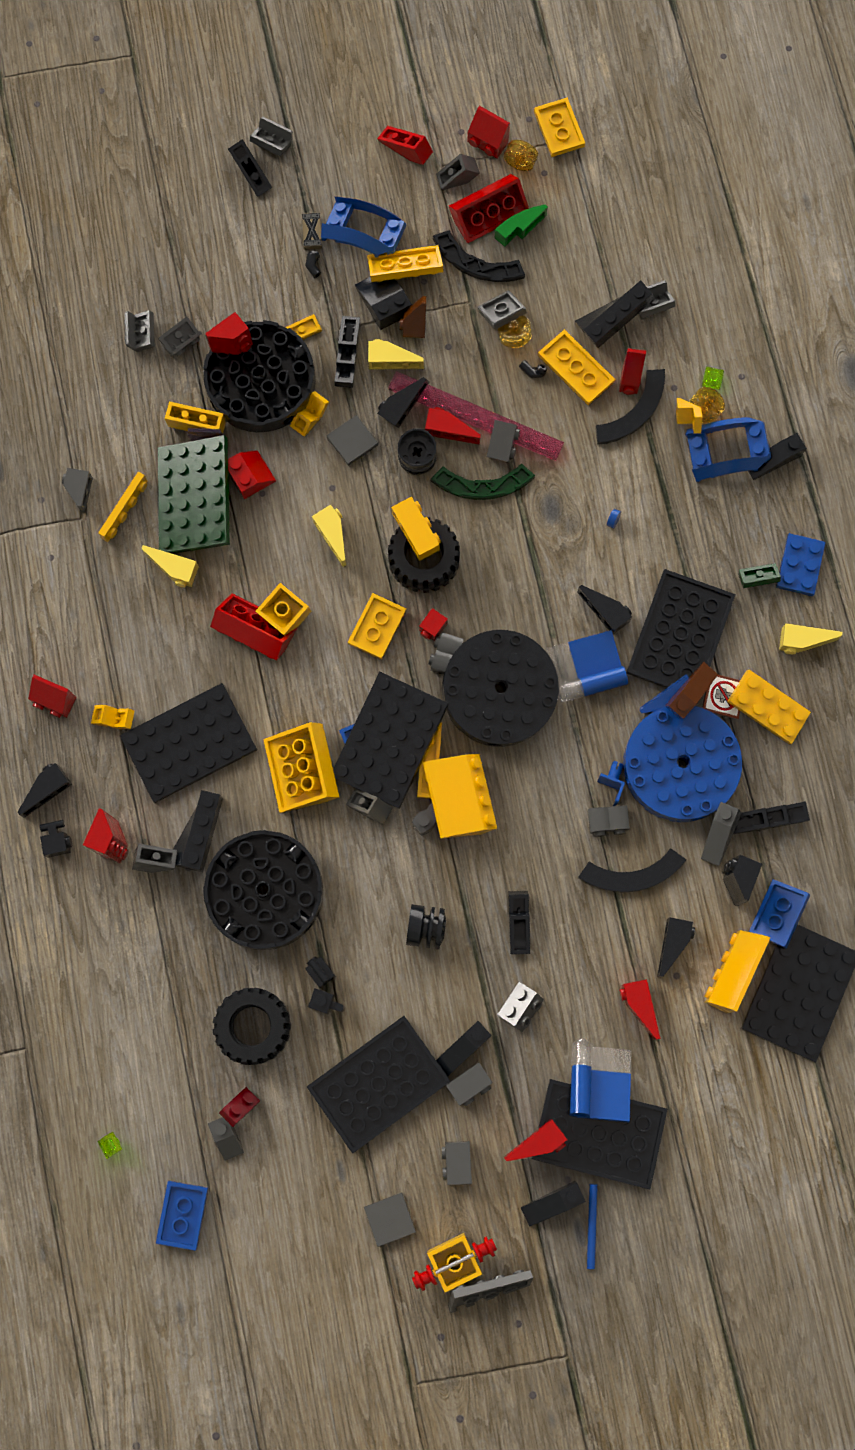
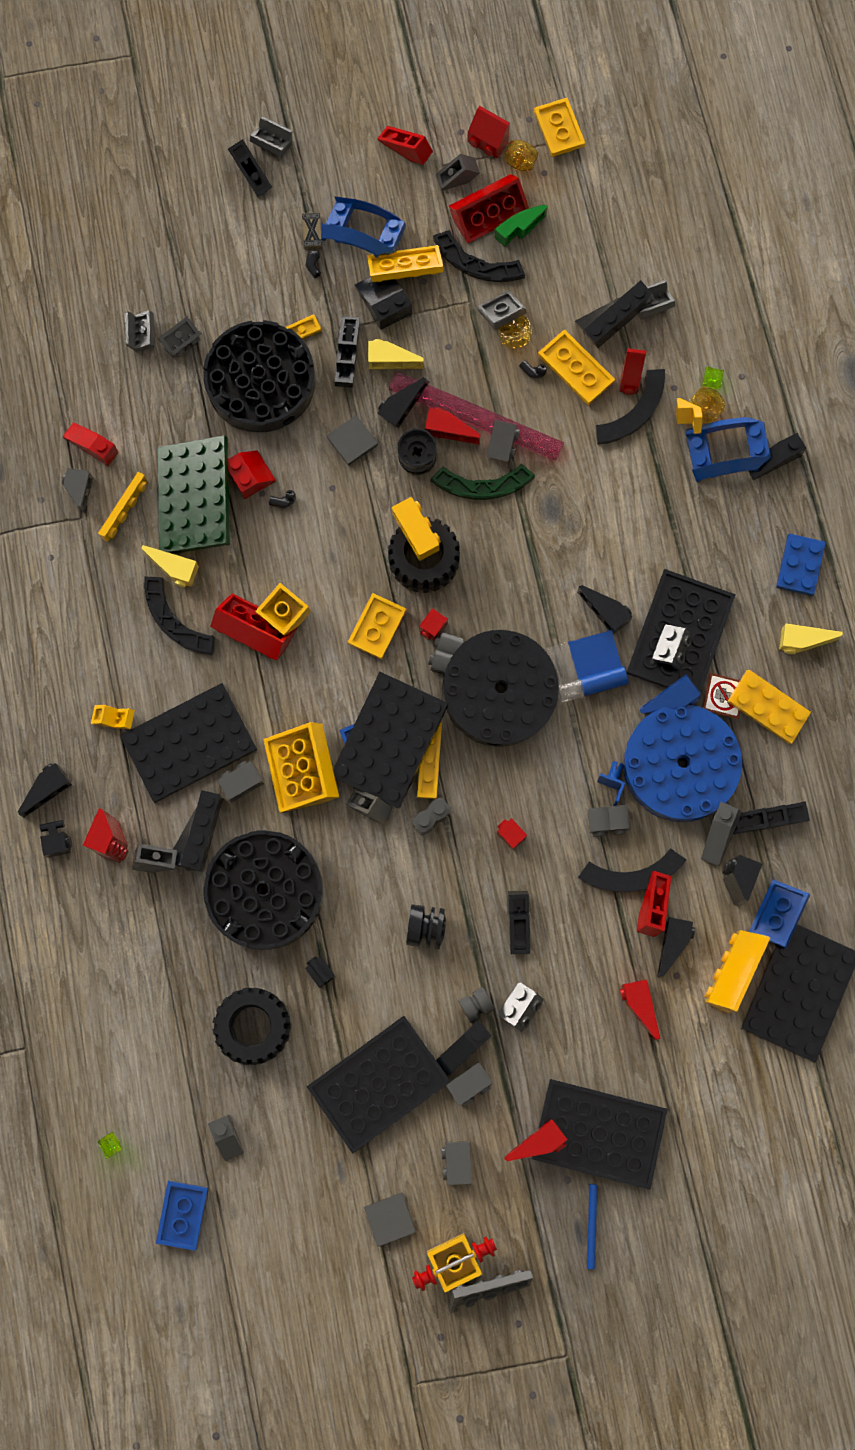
red slope [28,674,77,718] -> none
yellow brick [165,401,226,437] -> none
piece [188,428,223,441] -> none
red slope [205,312,253,355] -> none
dark red plate [219,1087,260,1127] -> none
yellow slope [290,391,329,437] -> none
black brick [308,988,345,1014] -> none
light yellow slope [312,505,346,567] -> none
reddish brown slope [399,296,427,338] -> none
yellow slope [423,754,497,838] -> none
black slope [521,1181,586,1227] -> none
blue door [570,1038,631,1122] -> none
blue tile [607,509,621,529] -> none
reddish brown slope [665,662,718,719] -> none
dark green plate [738,563,781,588] -> none
none -> red slope [63,422,118,466]
none -> black tile [144,576,215,655]
none -> dark grey brick [217,761,264,803]
none -> black arm [269,490,296,508]
none -> dark grey wheel [458,987,495,1023]
none -> red brick [497,818,527,850]
none -> red slope [637,871,672,937]
none -> bracket [652,624,692,670]

